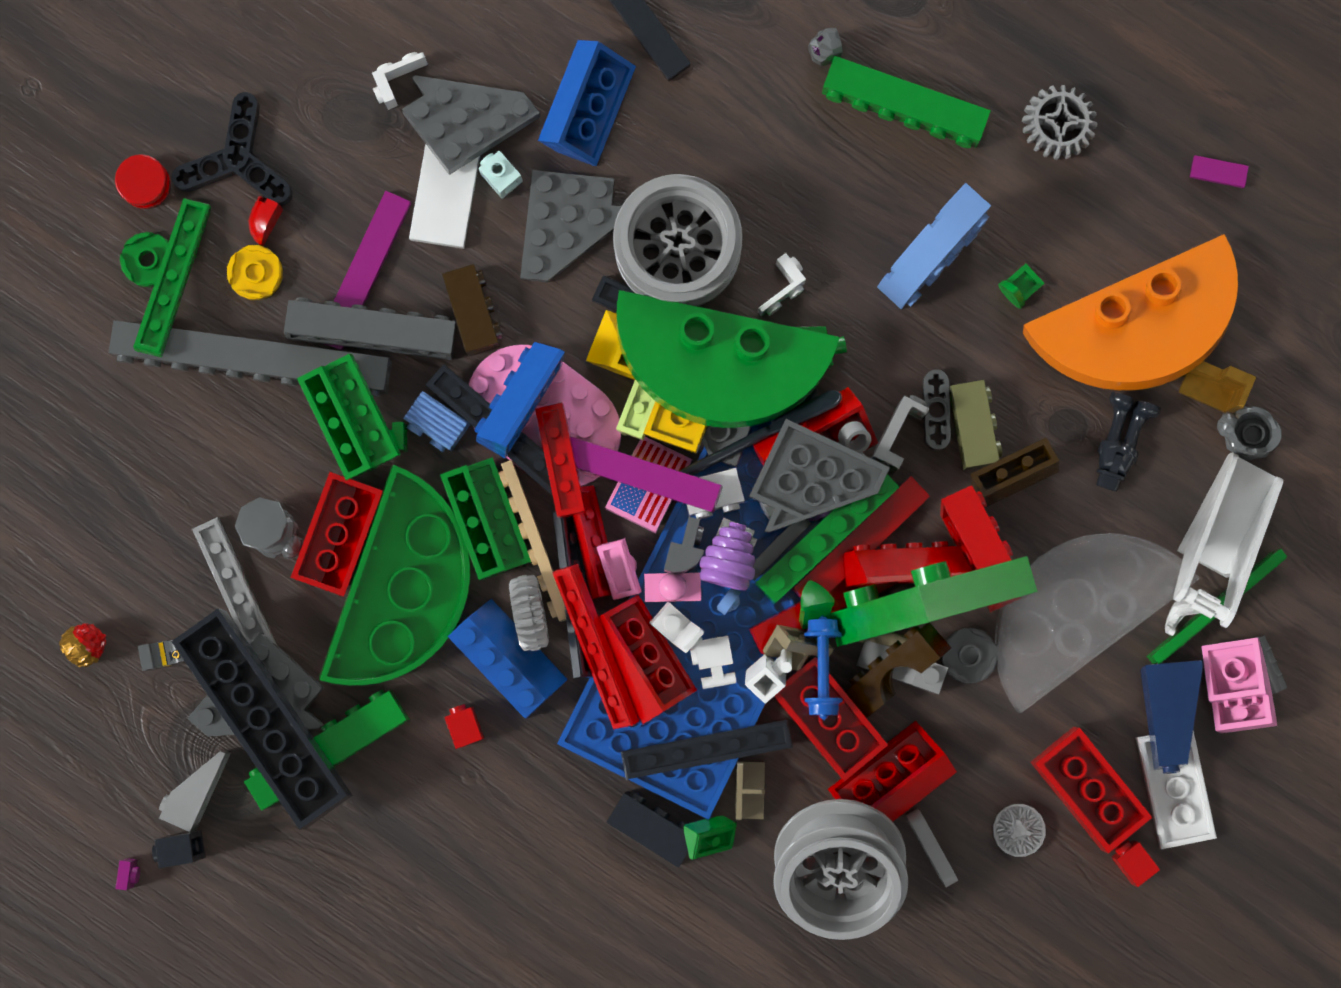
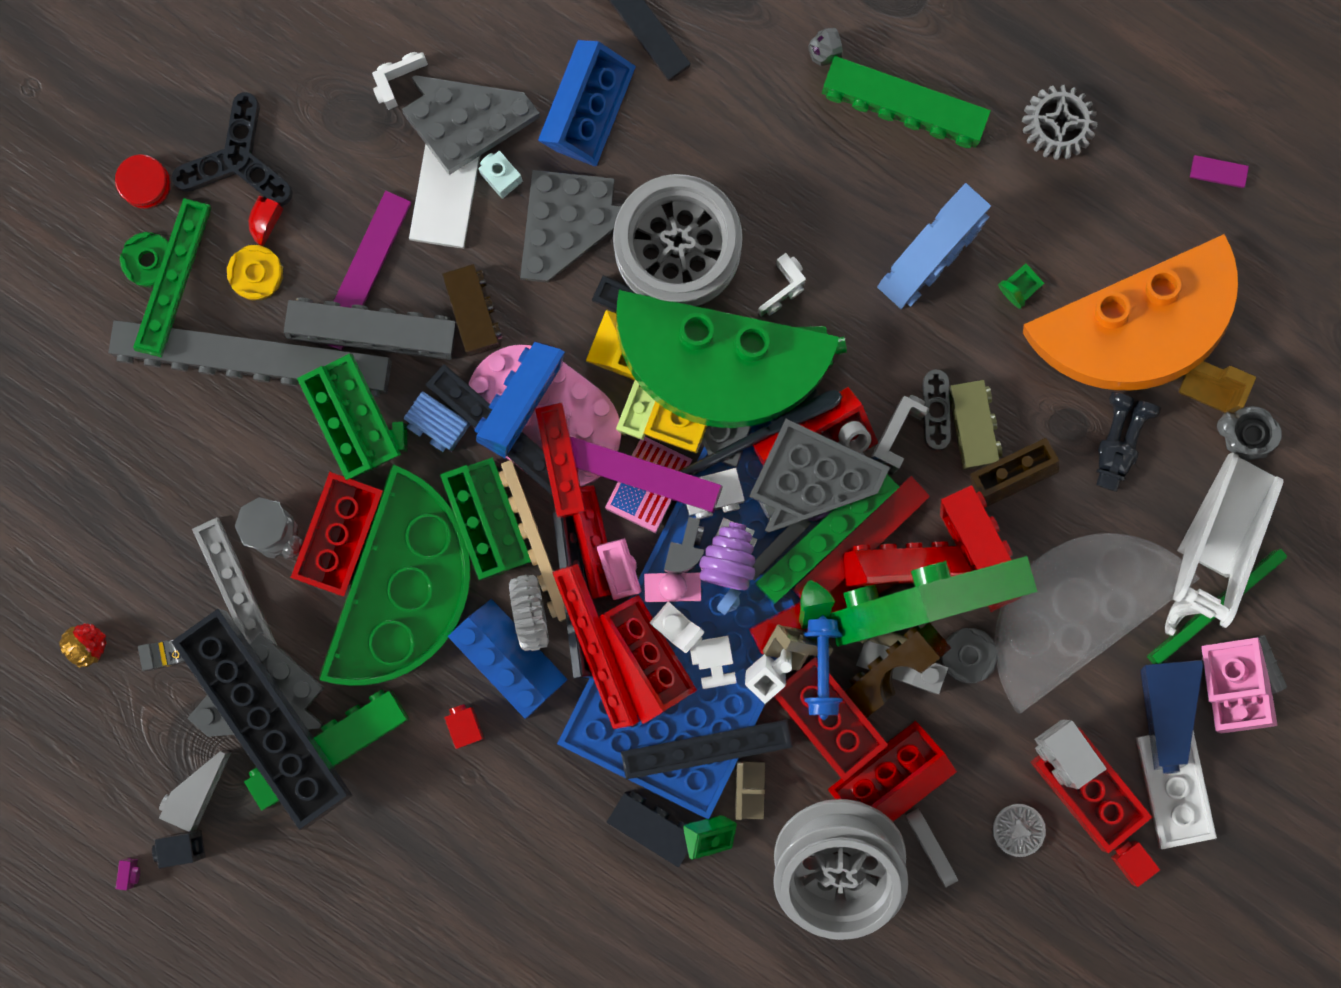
none -> light grey brick [1034,720,1106,789]

